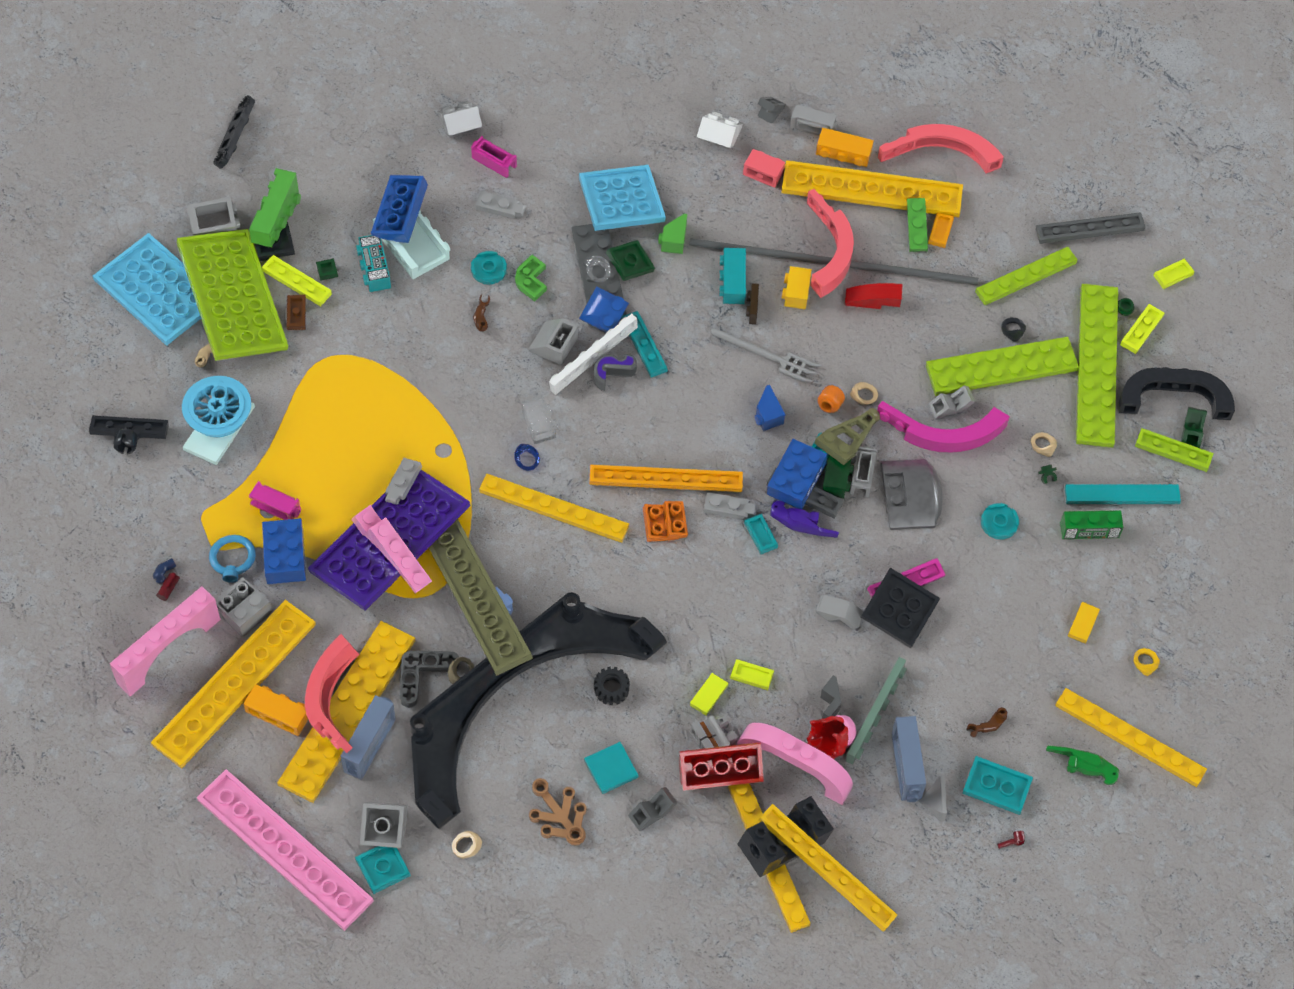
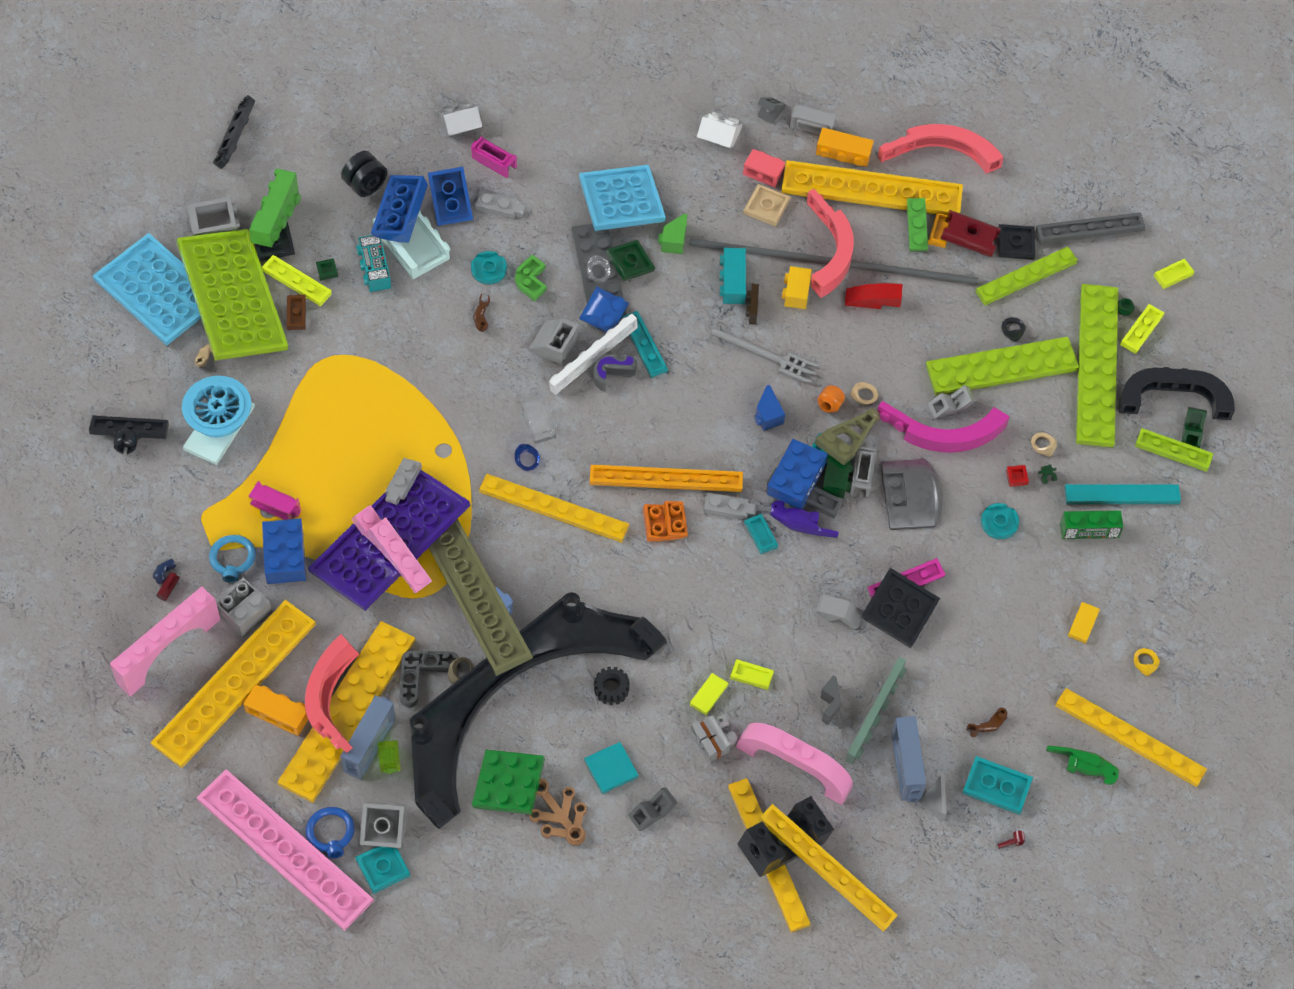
tan piece [452,831,482,859] -> none
red slope [679,742,764,791] -> none
red hair [807,715,857,759] -> none
none -> blue piece [306,807,355,859]
none -> black wheel [341,150,388,197]
none -> clear neon green brick [378,740,401,774]
none -> blue slope [428,167,473,226]
none -> green plate [472,749,545,815]
none -> tan tile [743,184,791,227]
none -> dark red piece [940,210,1001,257]
none -> black tile [998,224,1035,260]
none -> red plate [1006,465,1029,487]

